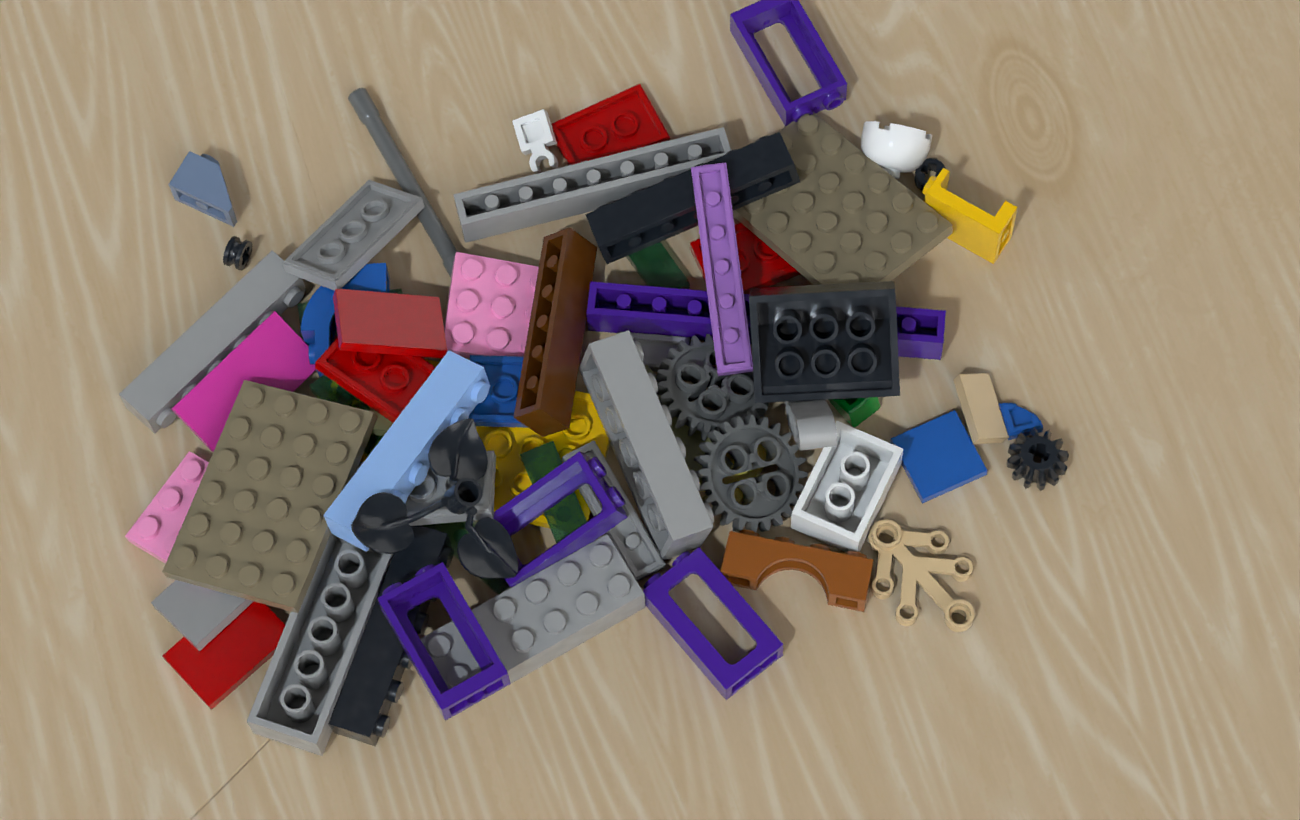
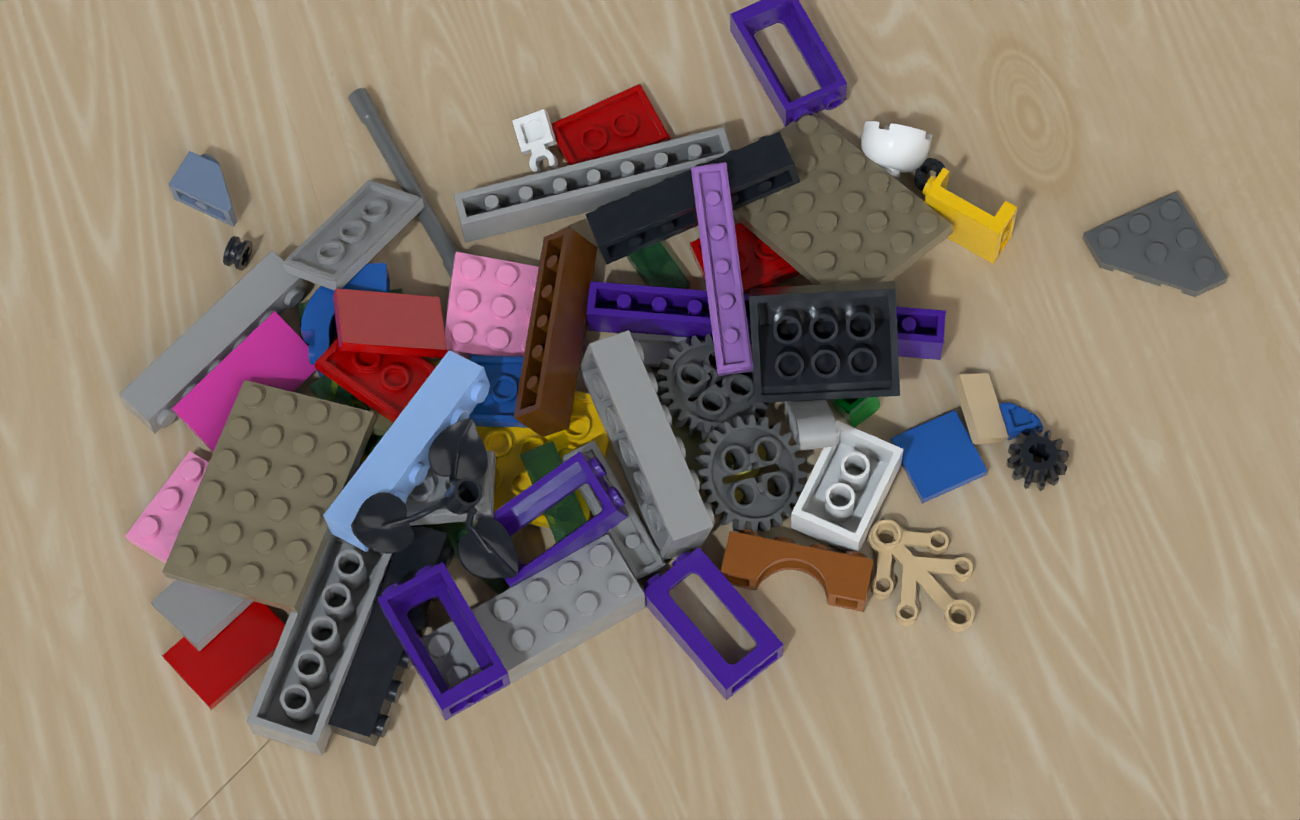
none -> dark grey plate [1083,192,1228,297]

